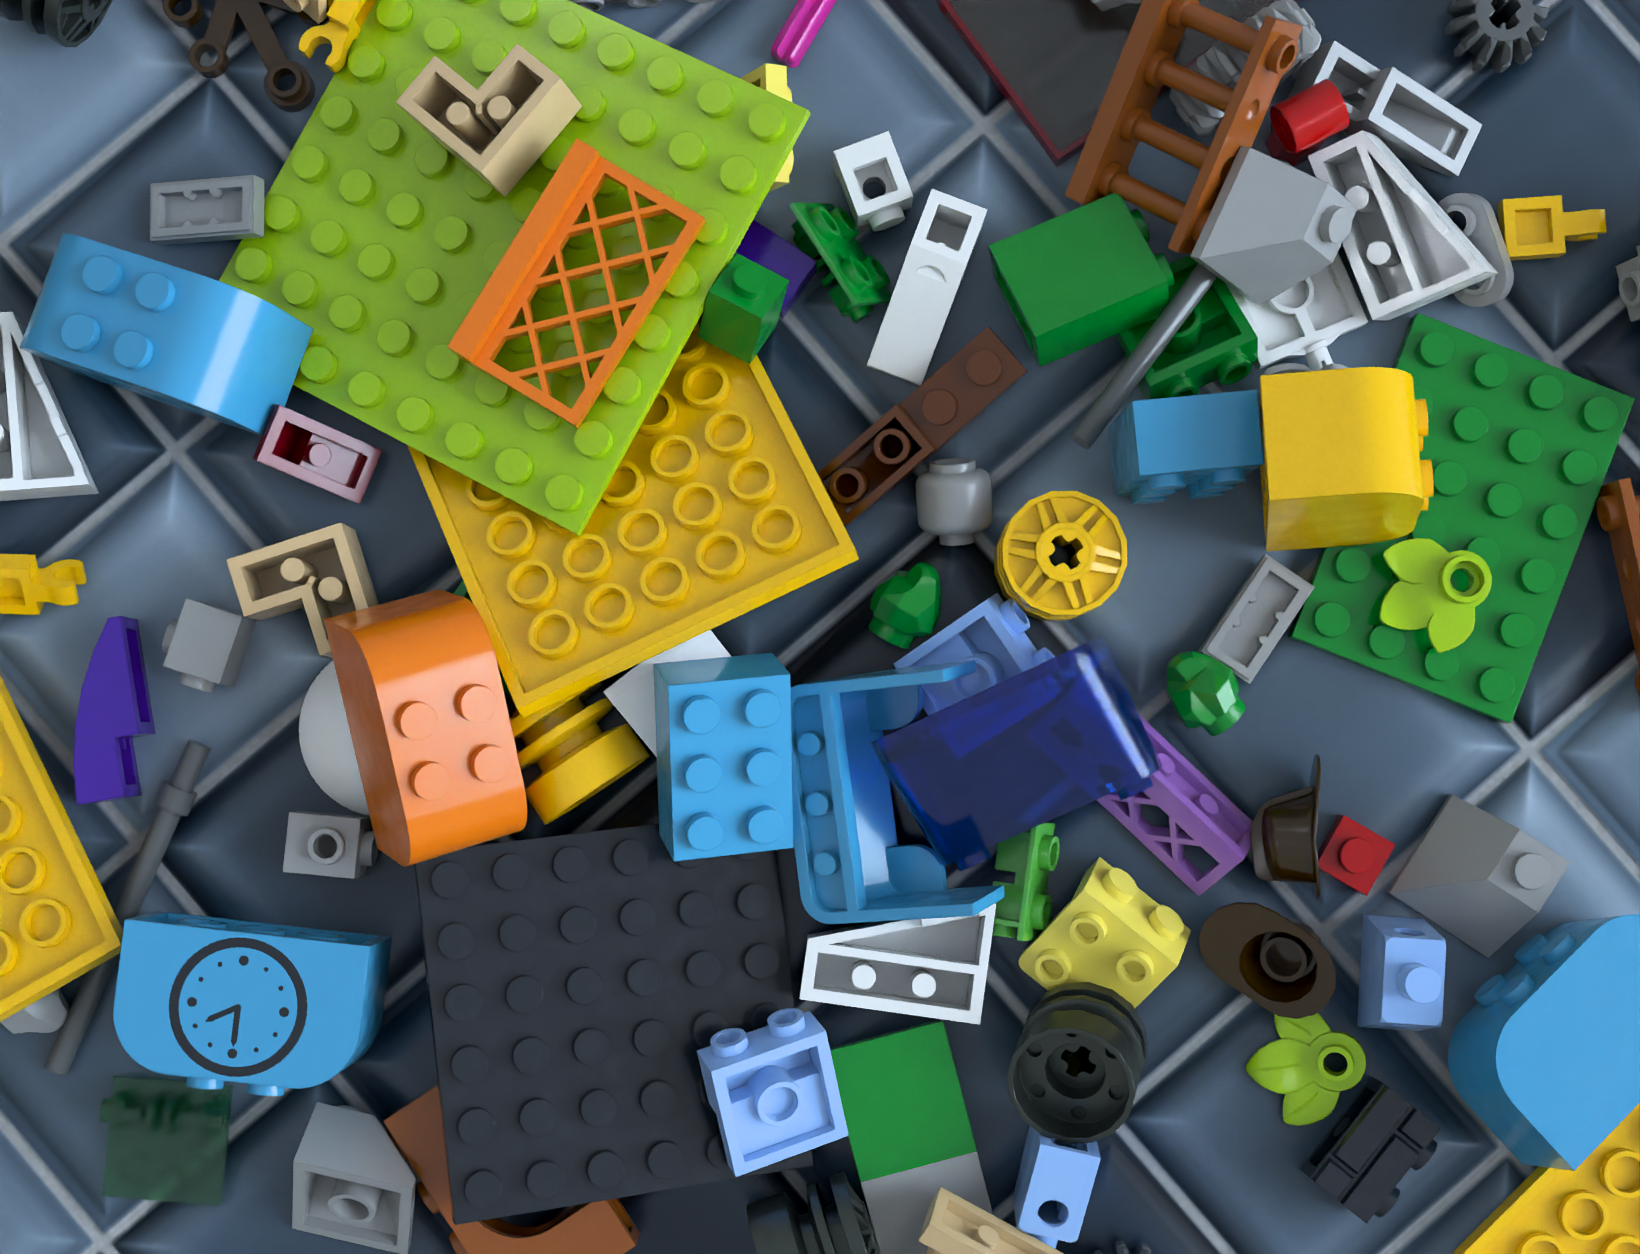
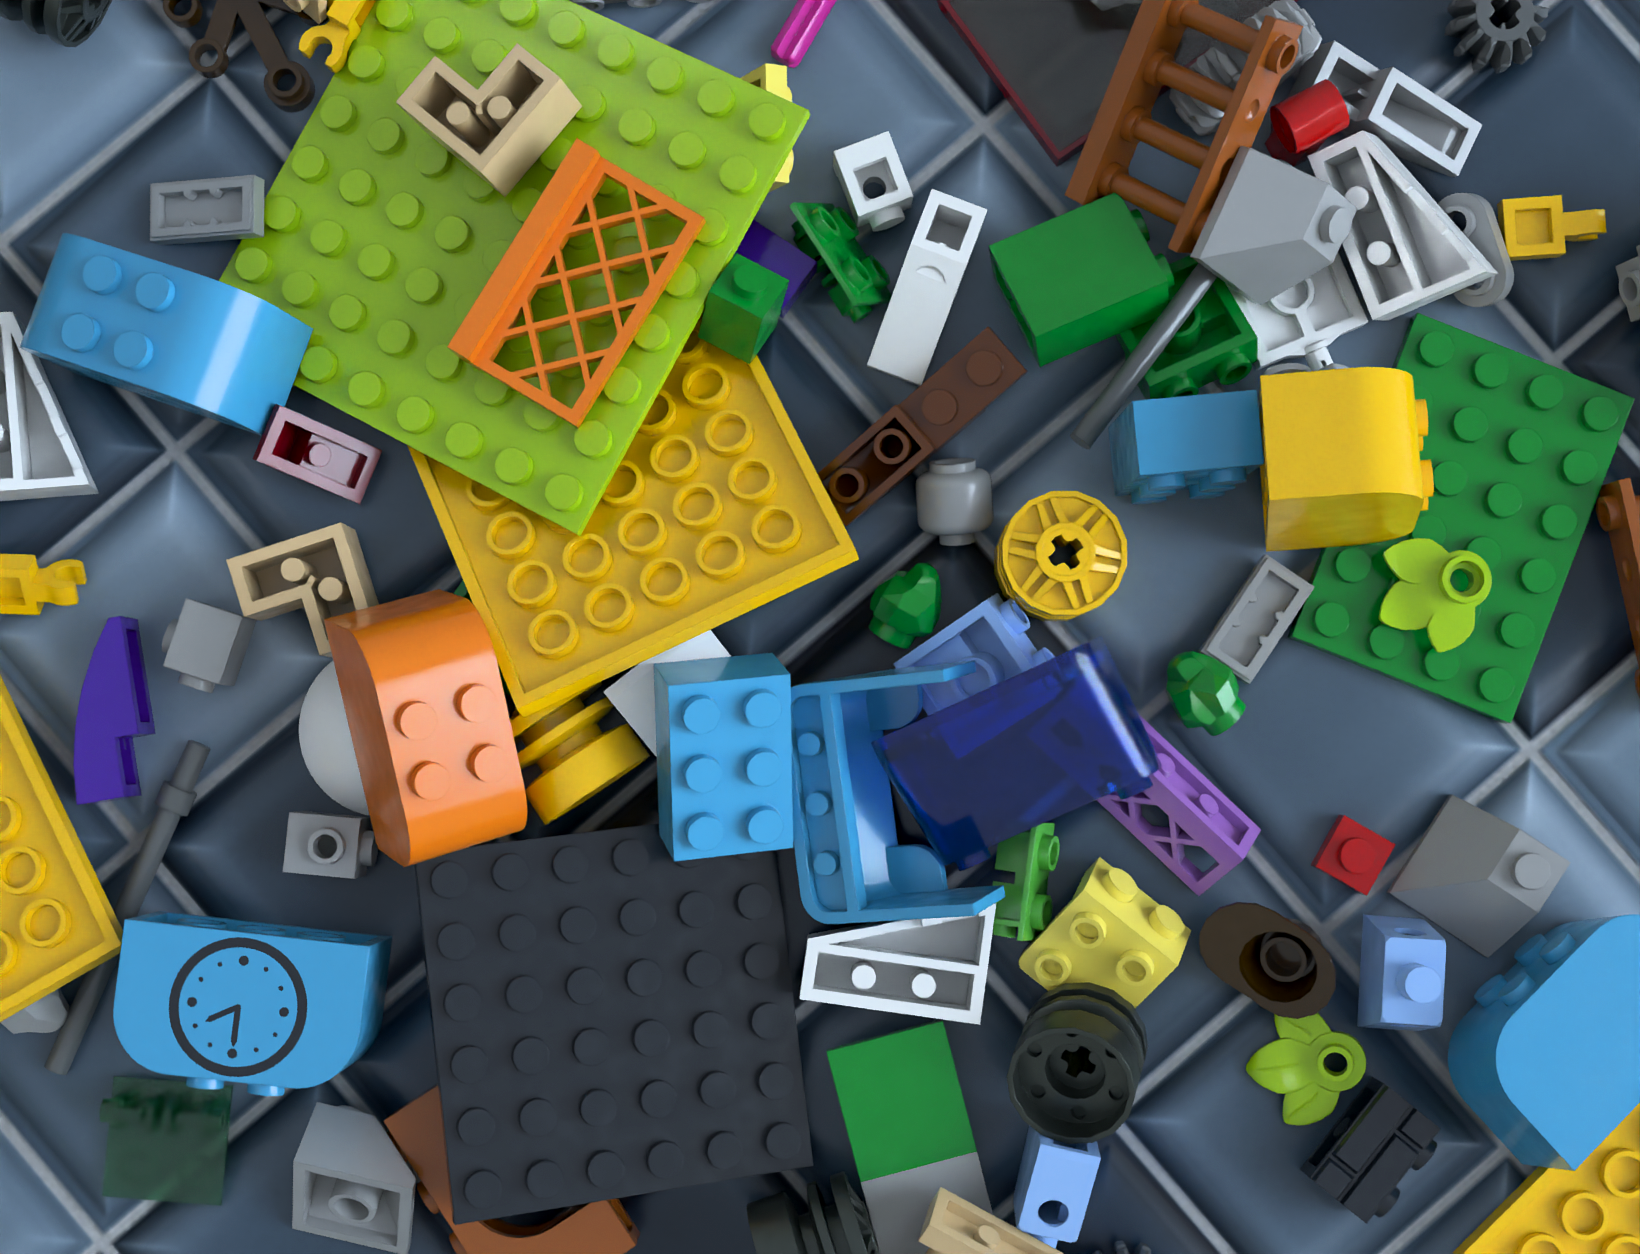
light blue plate [697,1008,848,1177] -> none
dark brown piece [1250,754,1321,899] -> none

